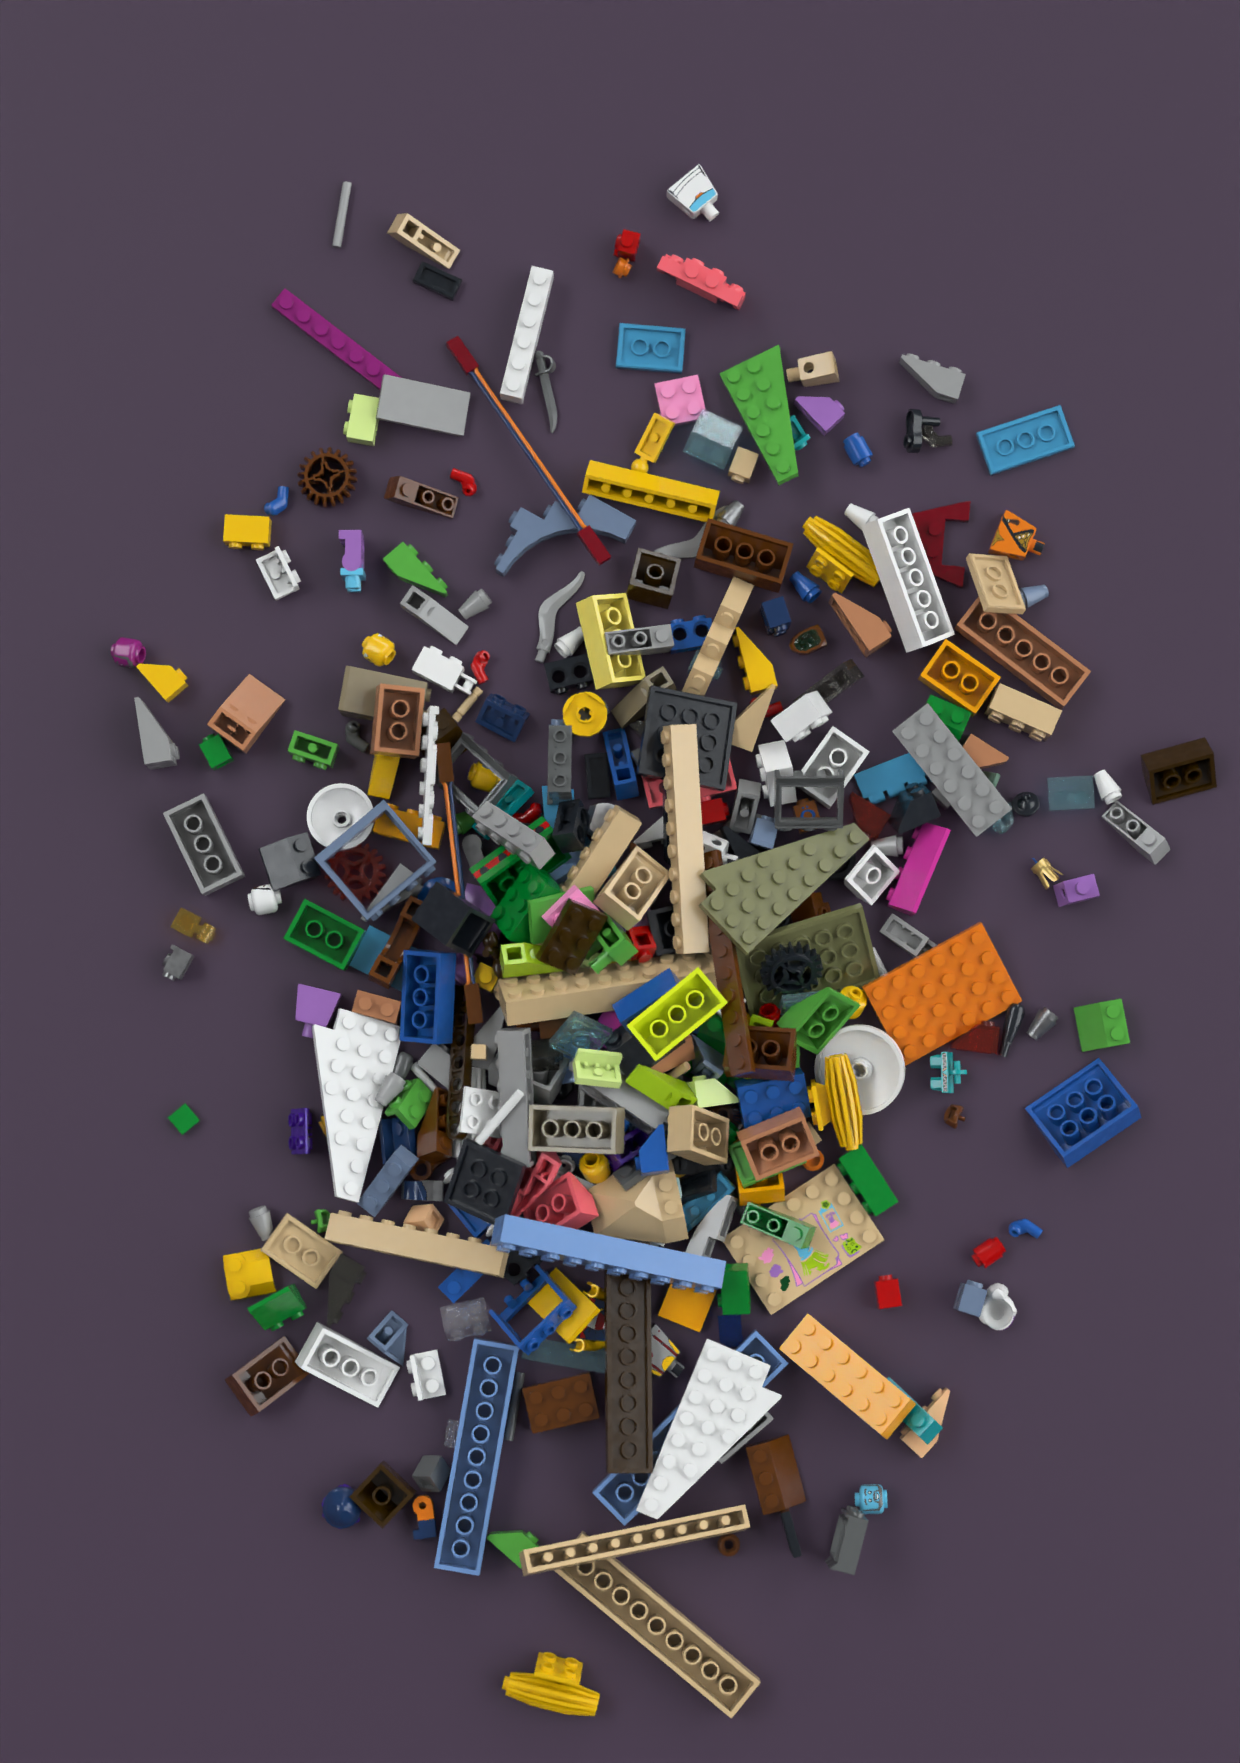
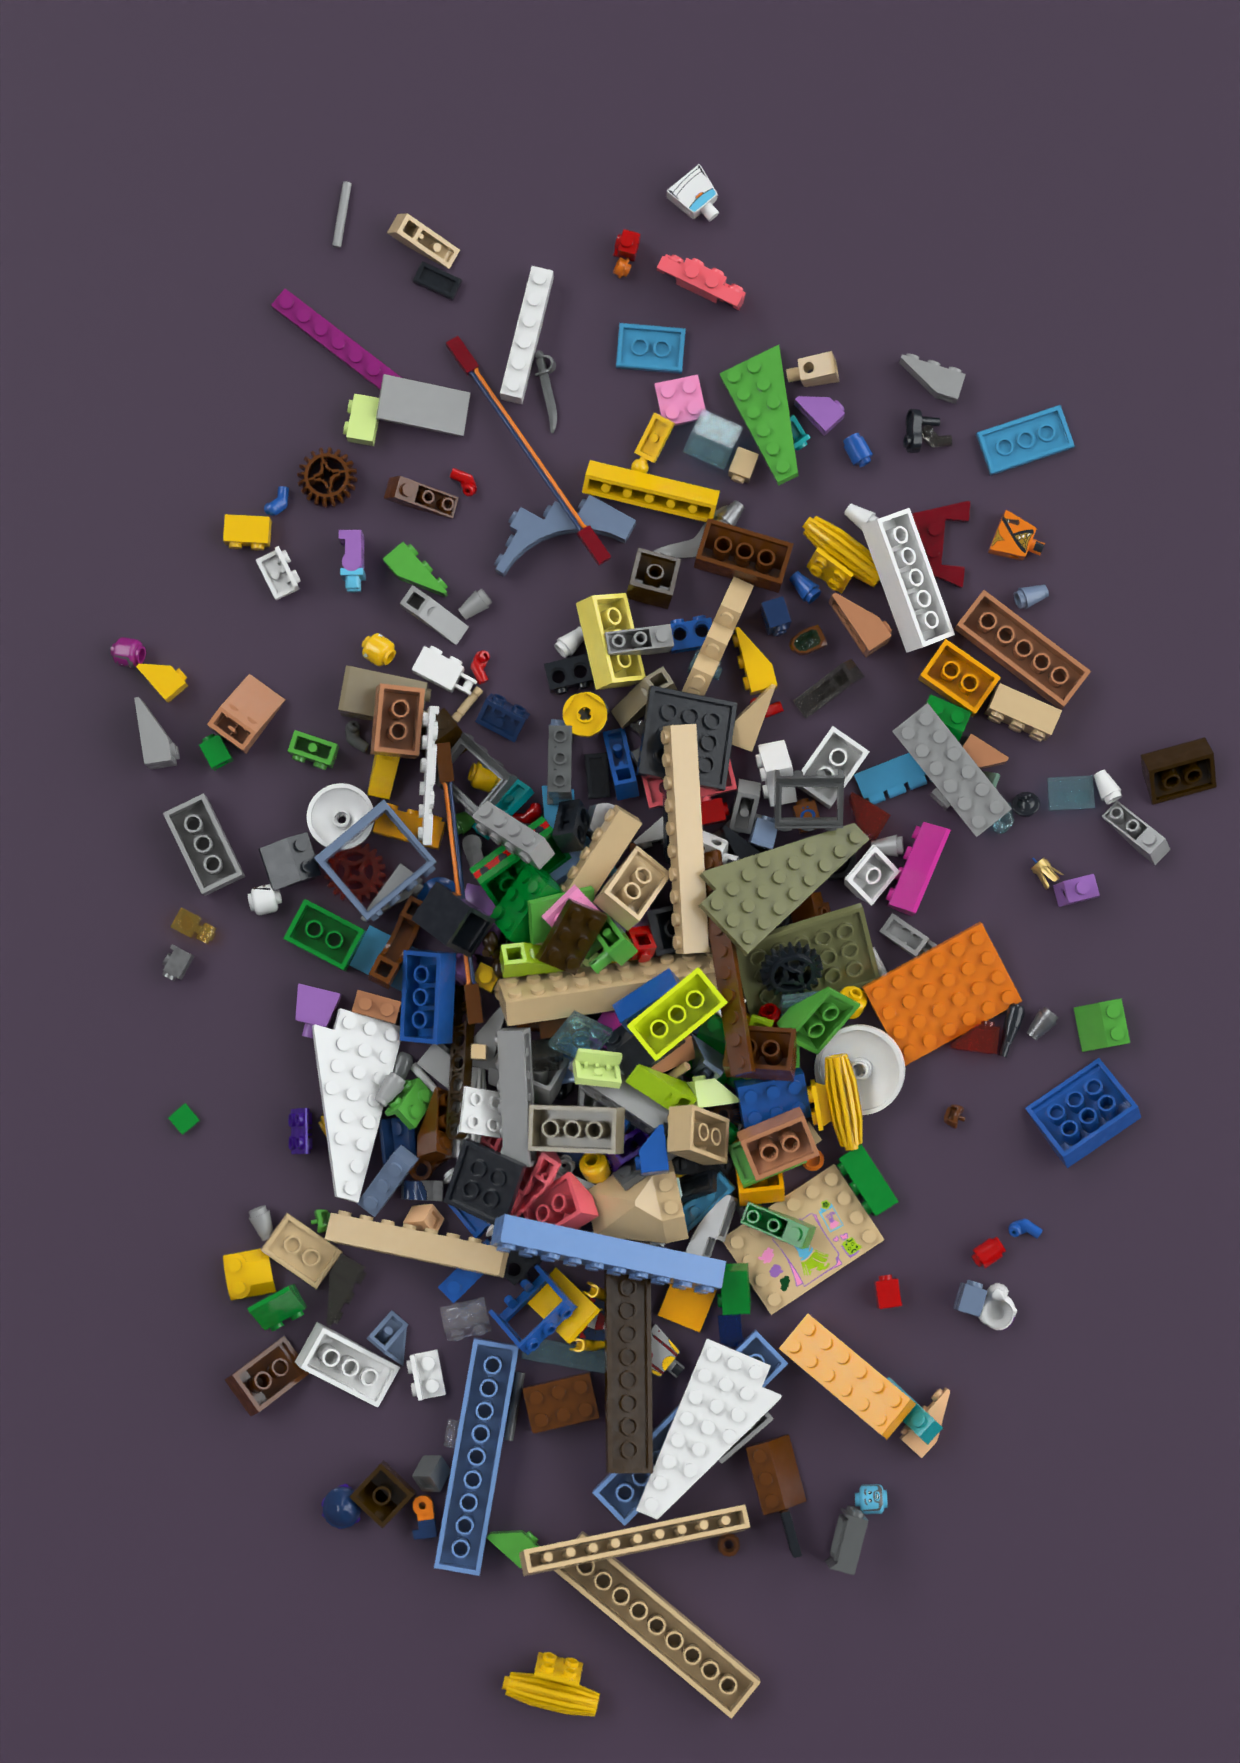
white bar [475,1089,524,1145] -> none
light grey piece [535,571,585,663] -> none
white brick [770,691,832,742] -> none
black slope [888,782,941,834] -> none
teal hips [930,1052,967,1093] -> none
tan tile [966,554,1026,614] -> none

